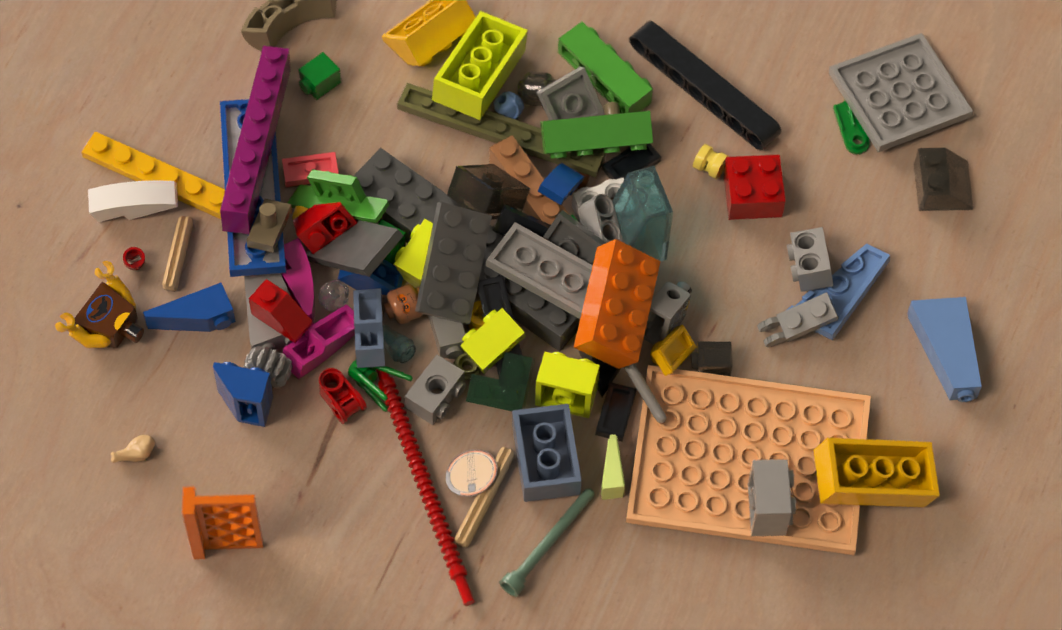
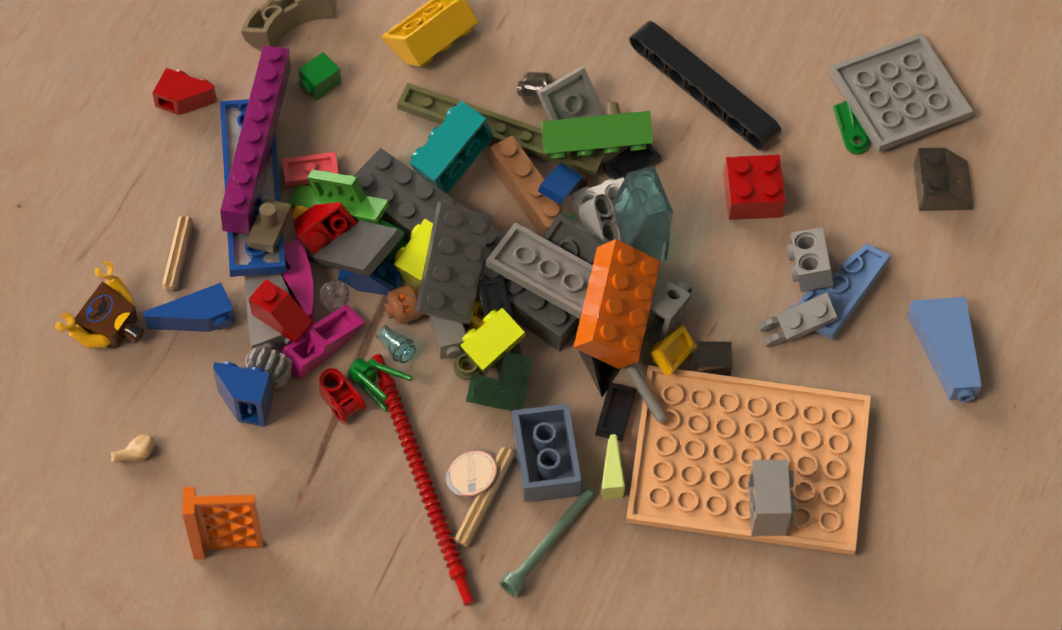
yellow plate [81,131,225,219] -> none
white slope [88,180,178,222] -> none
red hinge [123,247,145,270] -> none
sand blue slope [353,288,385,368] -> none
light grey brick [404,355,466,425] -> none
neon yellow brick [432,11,528,120] -> none
clear smoke brick [447,164,530,220] -> none
black tile [492,204,551,237] -> none
medium blue piece [494,92,524,120] -> none
neon yellow brick [535,352,600,419] -> none
bright green brick [558,21,653,113] -> none
light yellow wheel [693,144,729,180] -> none
yellow brick [814,438,940,507] -> none
none -> red slope [152,67,217,115]
none -> teal brick [410,101,494,194]

